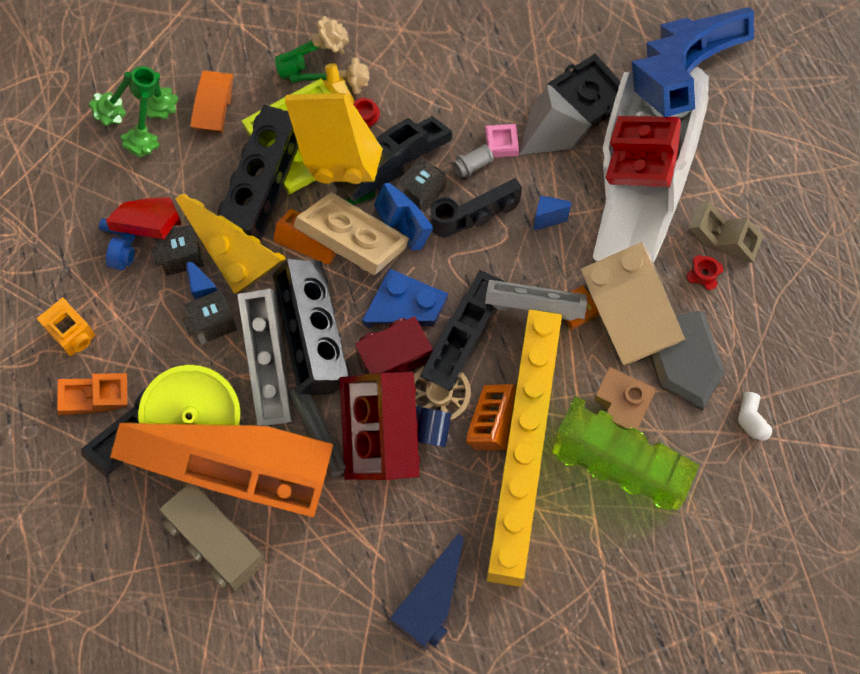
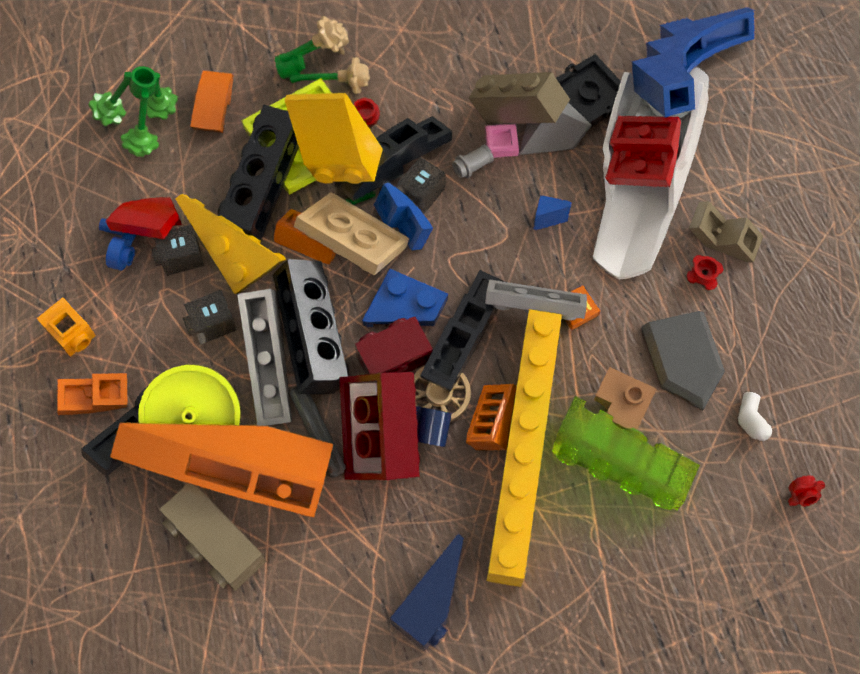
blue slope [186,262,221,305] -> none
yellow bar [324,64,355,103] -> none
black plate [430,178,522,237] -> none
tan slope [581,242,686,366] -> none
none -> dark tan brick [468,72,570,123]
none -> red plate [788,475,826,507]

